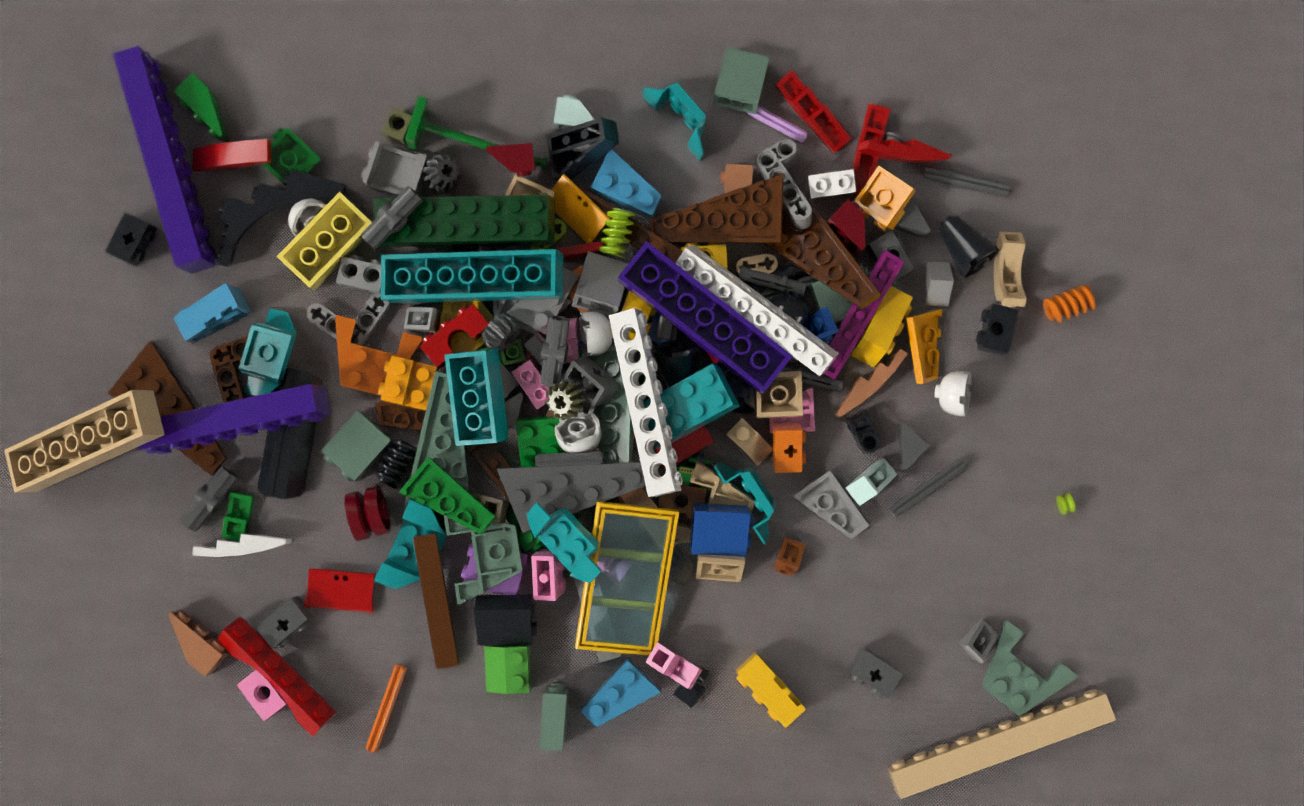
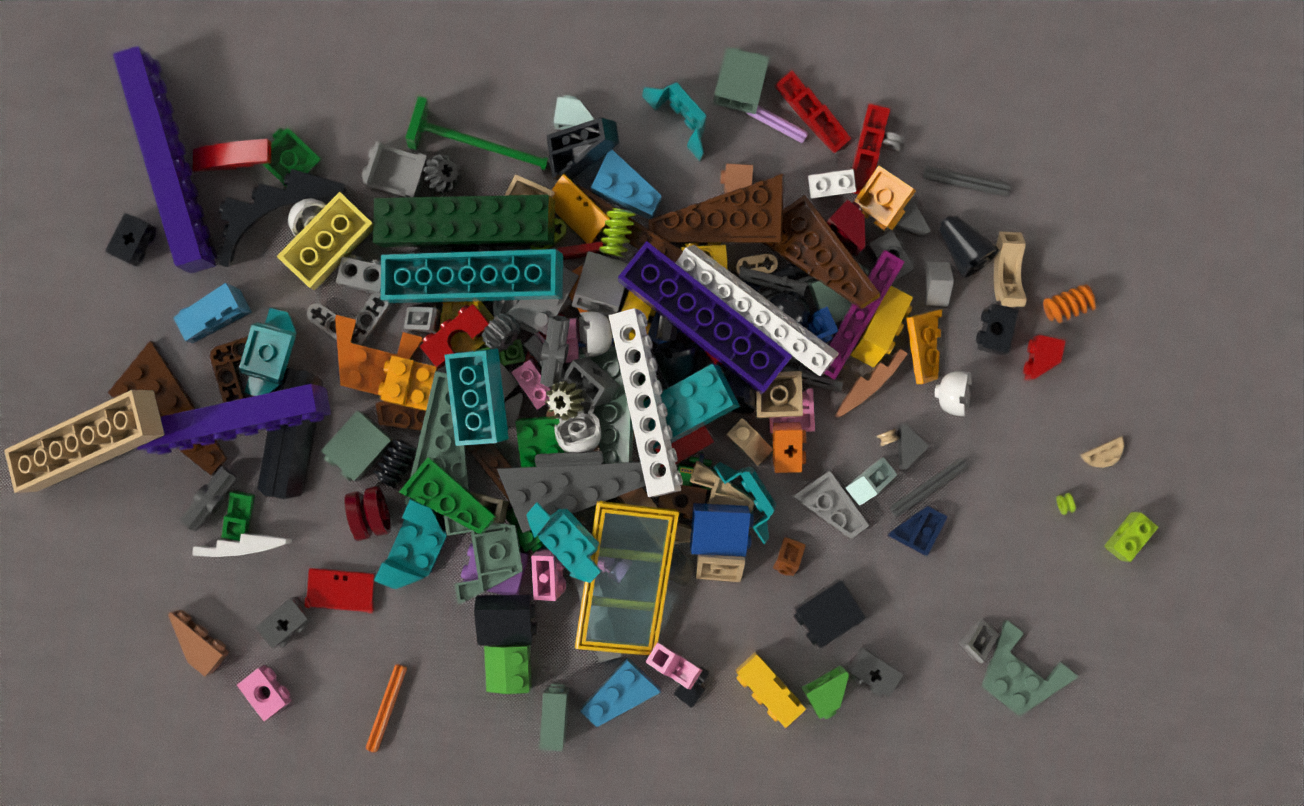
green slope [173,73,230,142] -> none
red arch [217,616,336,737] -> none
dark grey piece [361,186,423,249] -> none
olive brick [382,108,412,146] -> none
reddish brown tile [413,532,459,669] -> none
dark red slope [486,143,536,177] -> none
light grey beam [757,139,812,229] -> none
black piece [845,409,881,454] -> none
red slope [857,139,951,163] -> none
tan brick [887,689,1116,799] -> none
none -> black brick [793,578,867,648]
none -> bright green slope [801,665,849,719]
none -> tan bush [877,428,900,446]
none -> dark blue wing [887,506,948,557]
none -> red slope [1023,335,1066,381]
none -> tan tile [1080,436,1125,468]
none -> lime brick [1103,512,1158,562]

